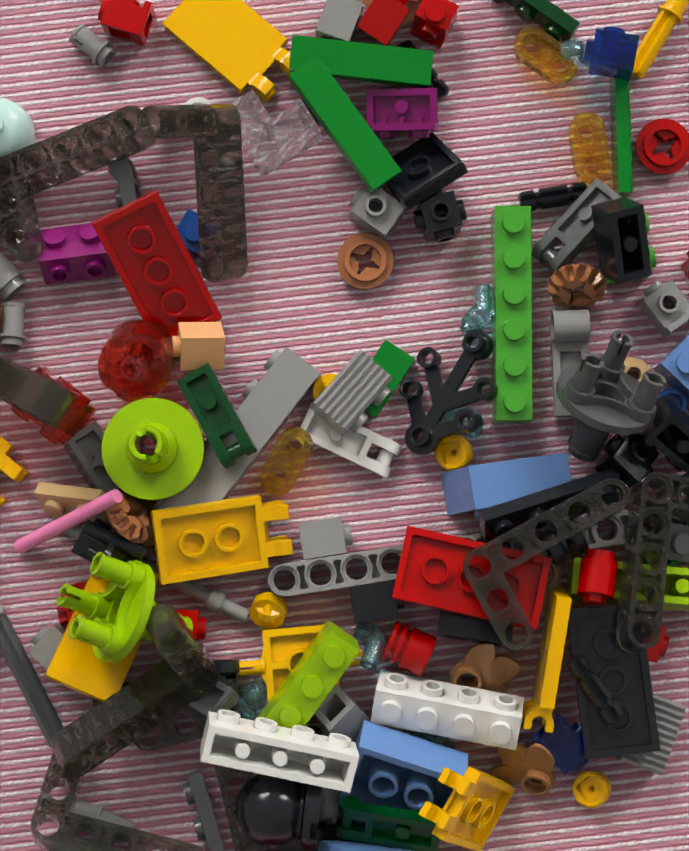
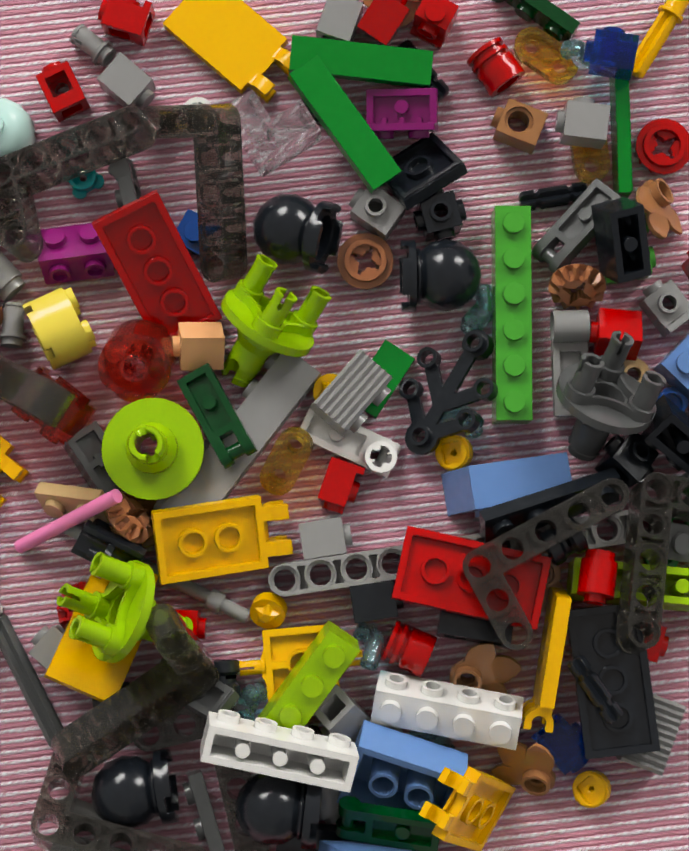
none -> light yellow brick [22,287,97,370]
none -> red brick [36,61,90,122]
none -> teal plate [62,158,104,199]
none -> black tile [91,749,179,829]
none -> light grey brick [97,52,156,115]
none -> lime piece [221,254,332,387]
none -> black tile [253,194,343,274]
none -> red brick [317,457,366,515]
none -> white bush [364,440,397,474]
none -> black tile [399,239,482,312]
none -> red piece [467,37,525,97]
none -> medium nougat brick [490,98,549,155]
none -> light grey brick [555,97,611,149]
none -> red brick [588,308,643,361]
none -> medium nougat plate [636,178,682,240]

